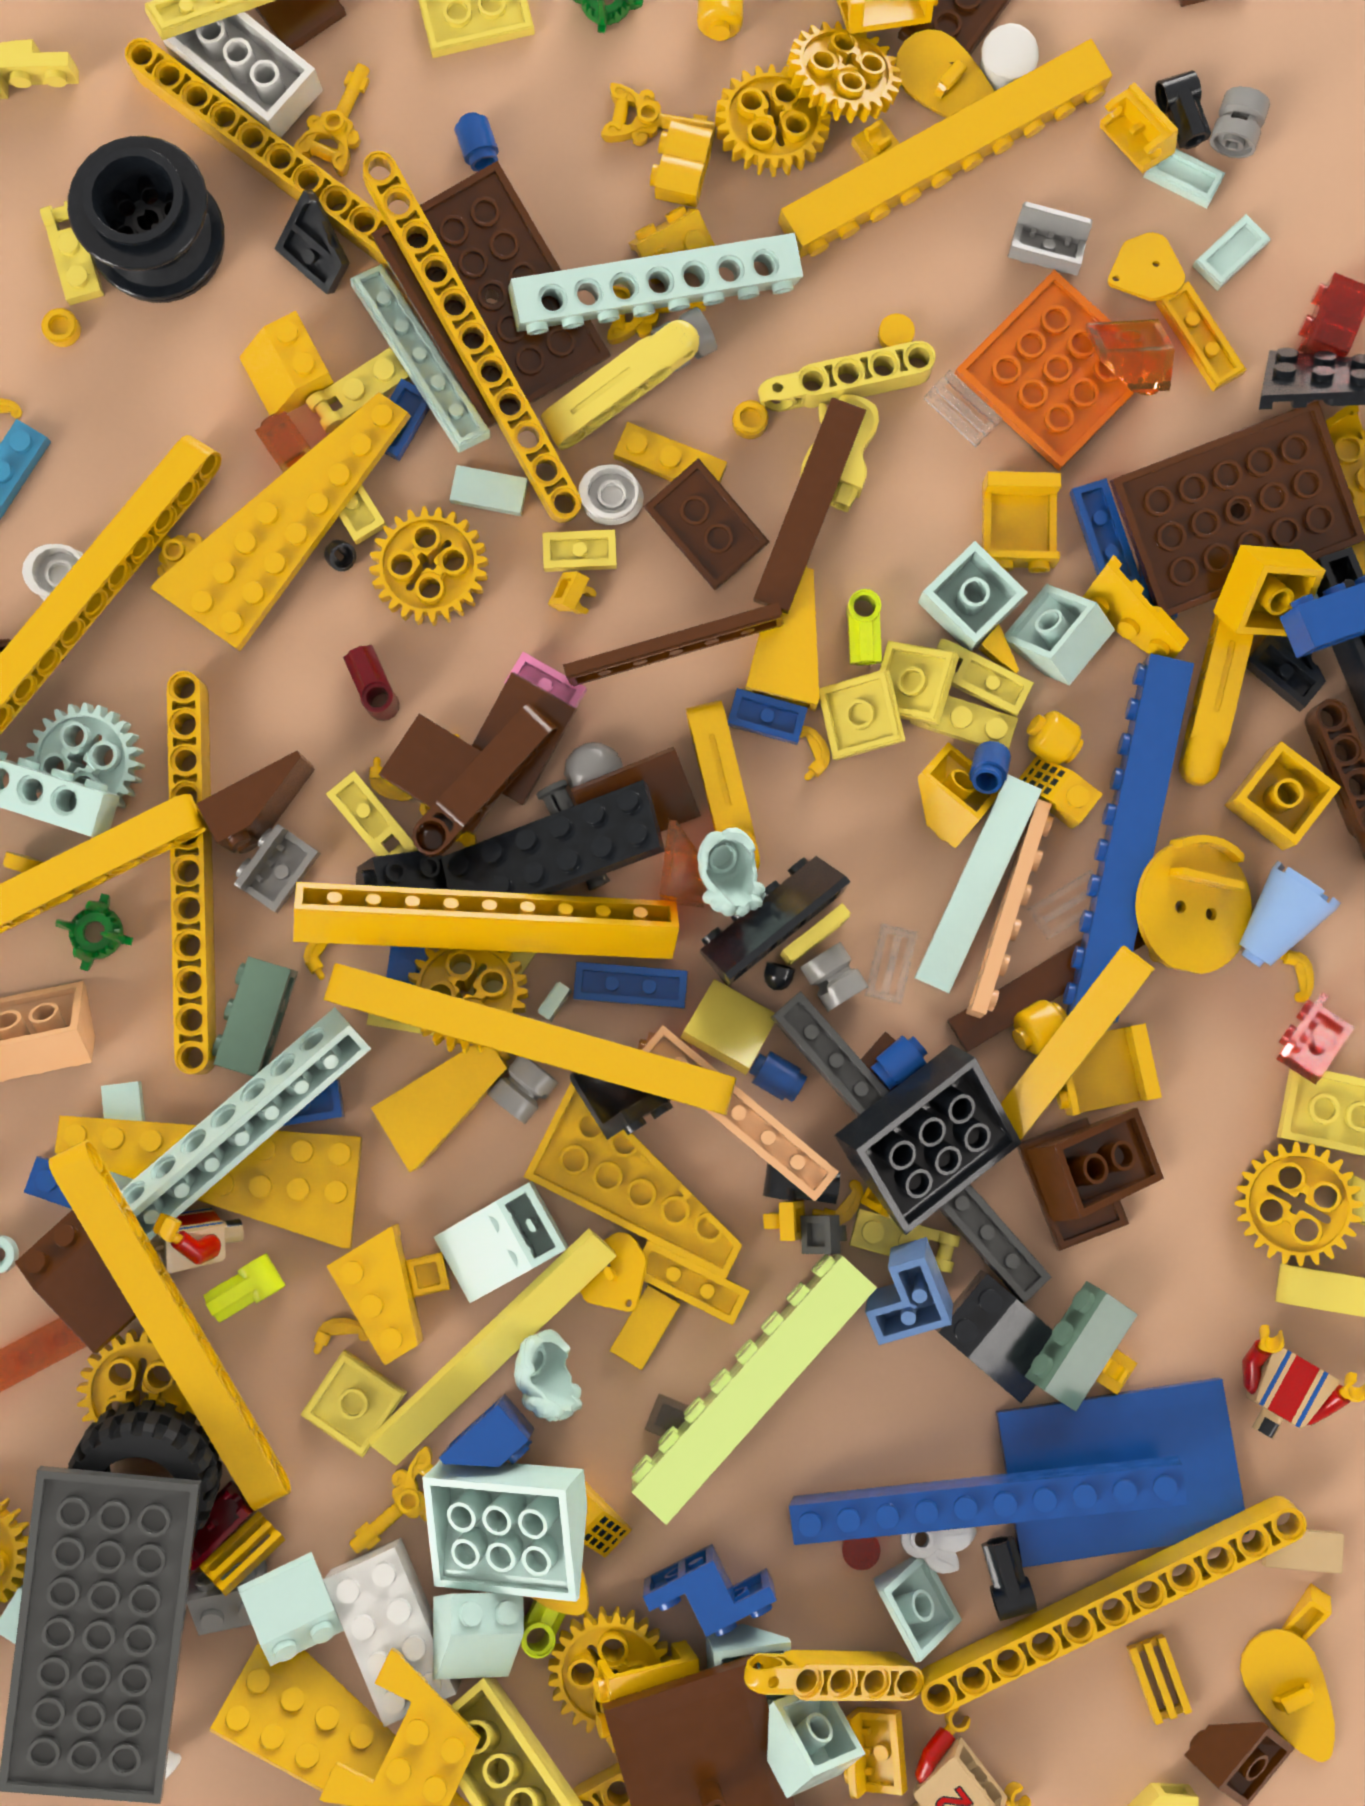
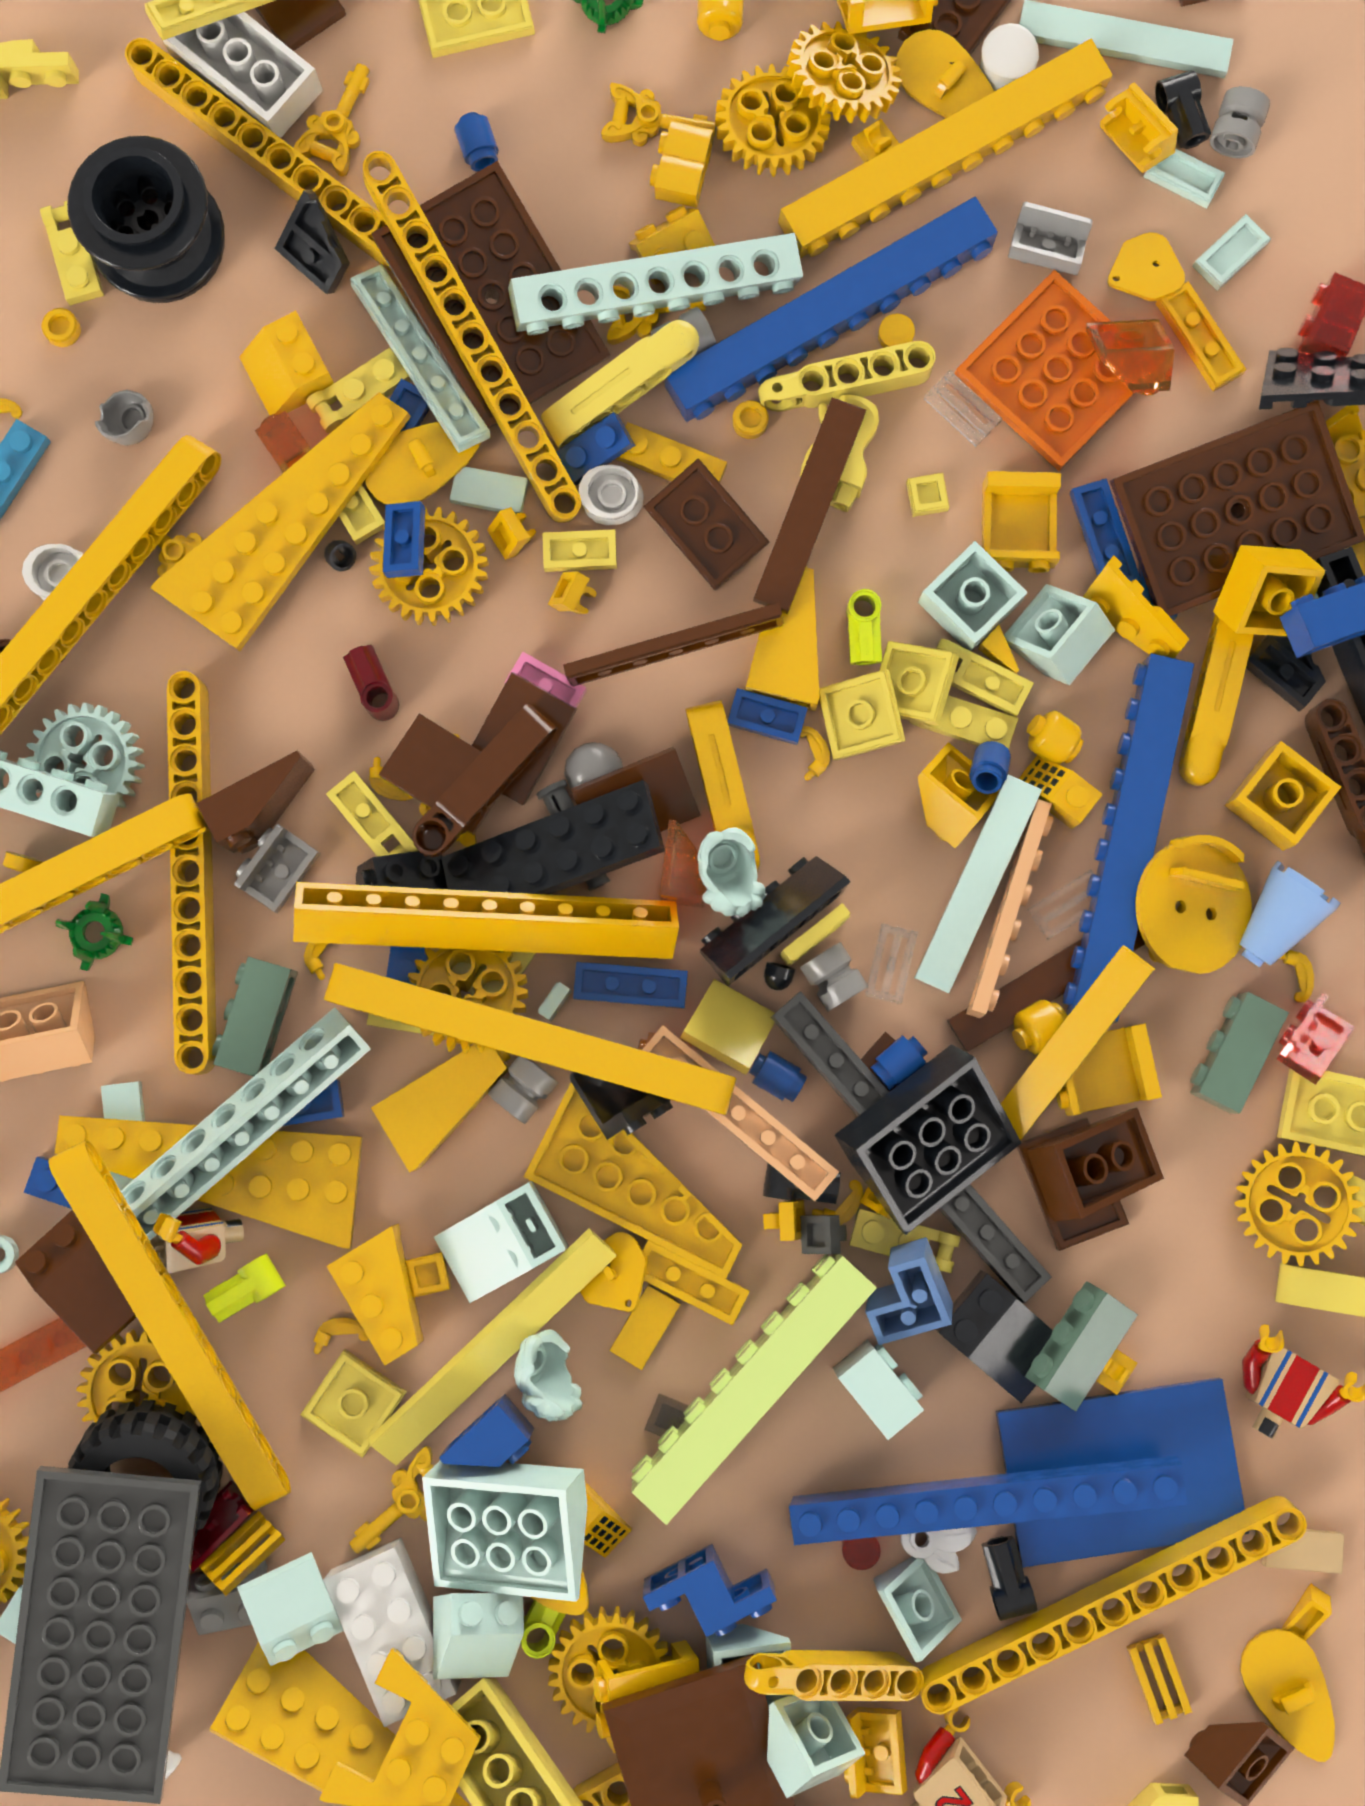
none -> light grey hair [95,390,154,446]
none -> yellow shield [365,422,481,505]
none -> blue plate [383,501,425,578]
none -> yellow tile [487,507,536,560]
none -> blue plate [556,412,636,485]
none -> blue brick [665,196,998,422]
none -> light aqua brick [833,1339,924,1440]
none -> light yellow tile [906,473,950,517]
none -> light aqua tile [1019,0,1234,78]
none -> sand green brick [1190,992,1289,1114]

